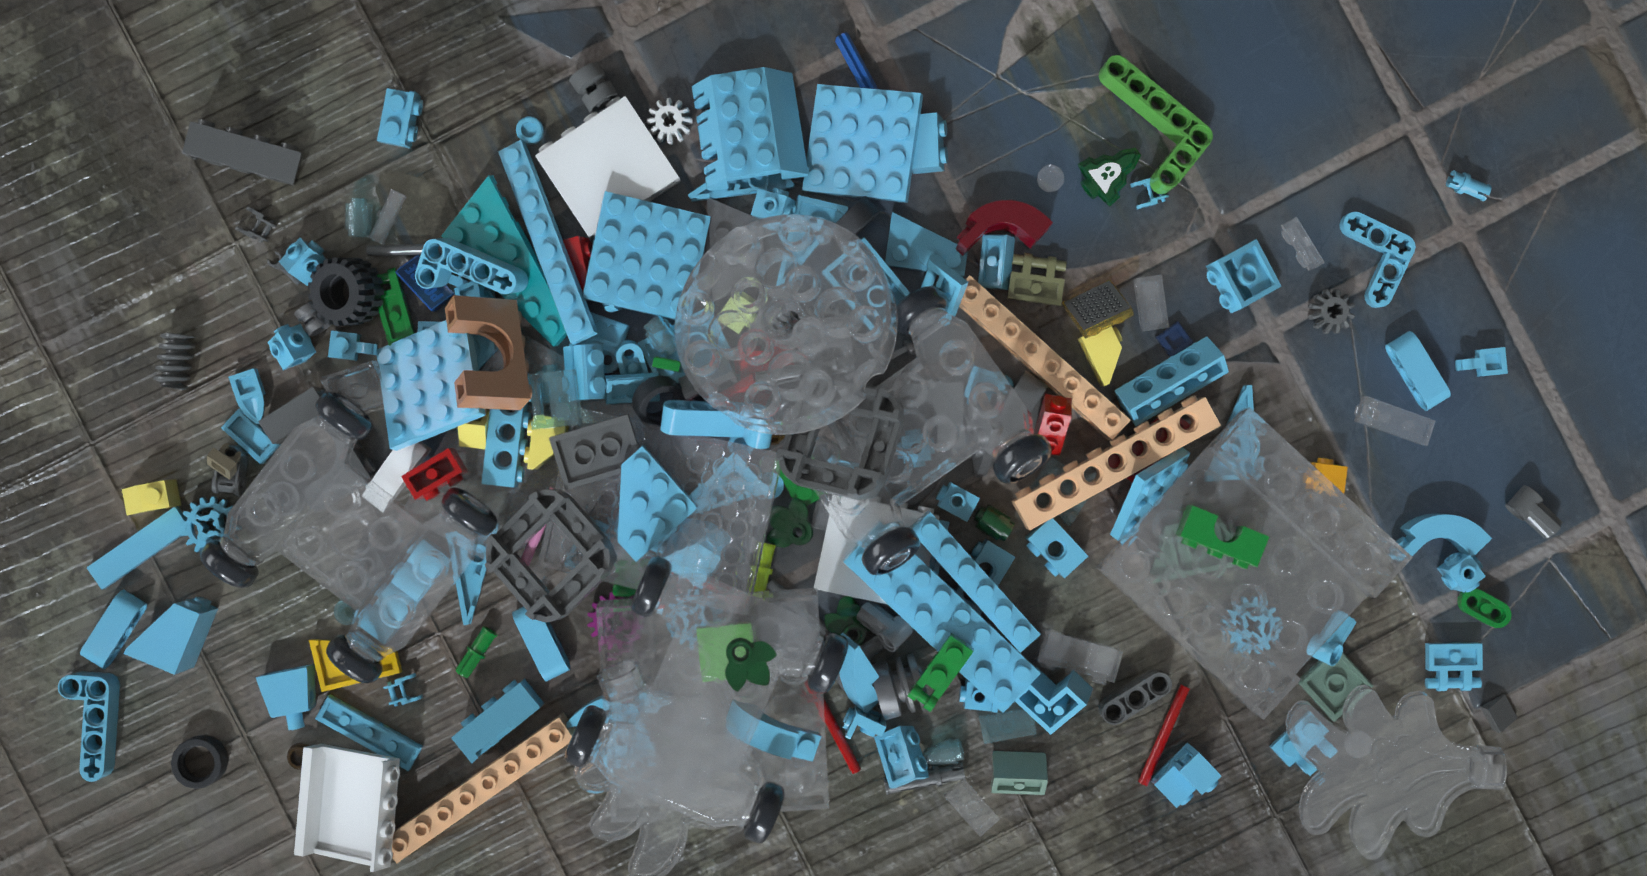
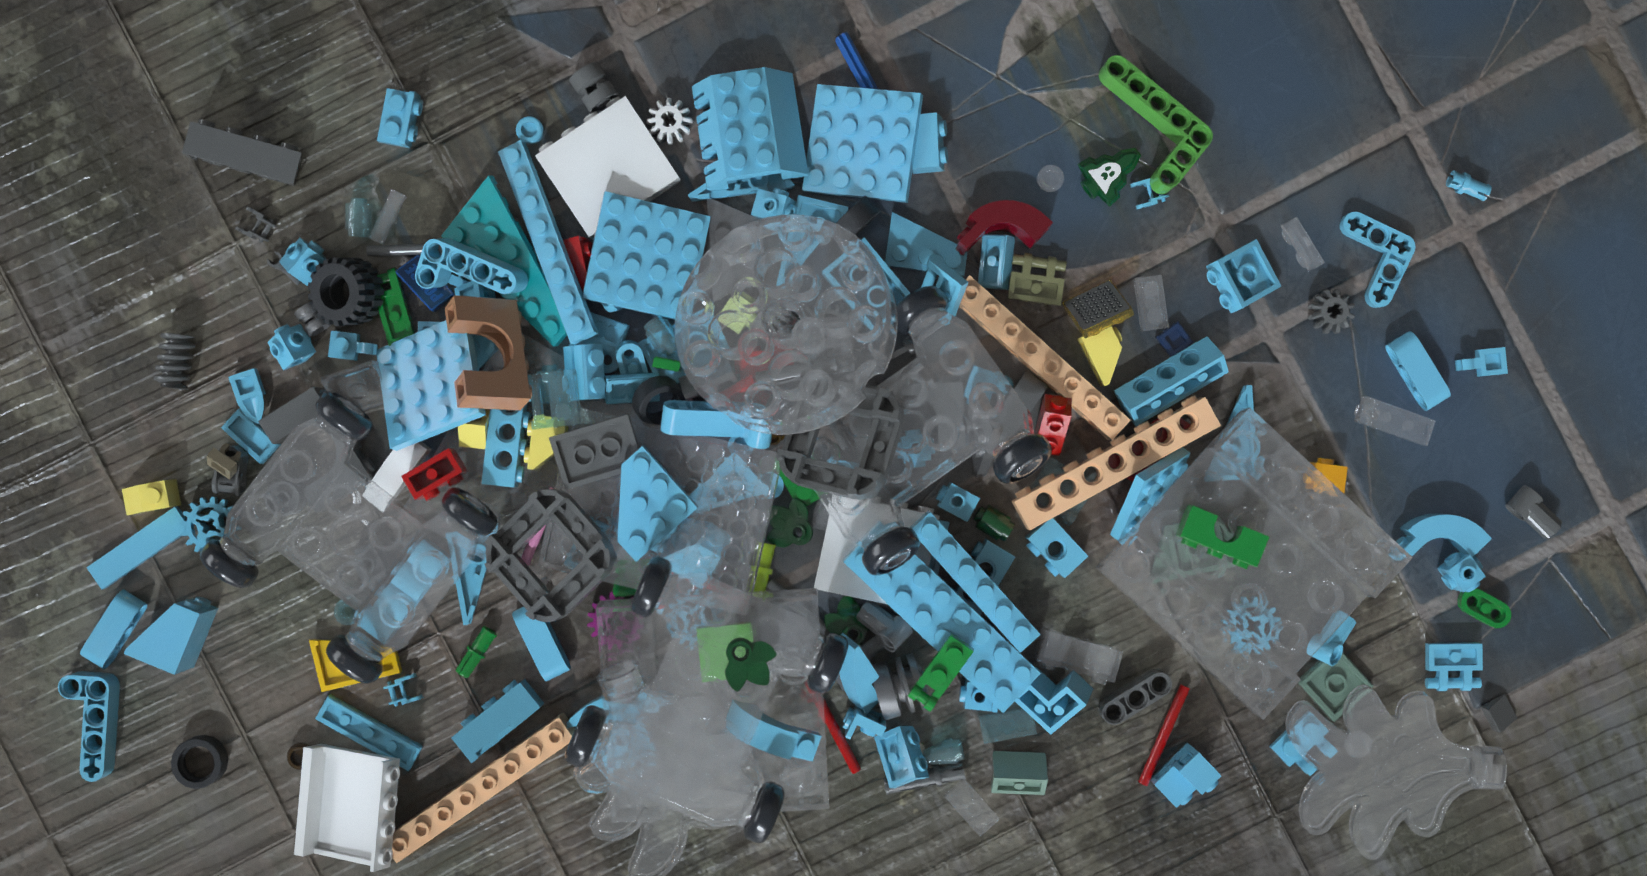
medium azure torso [256,664,316,730] -> none

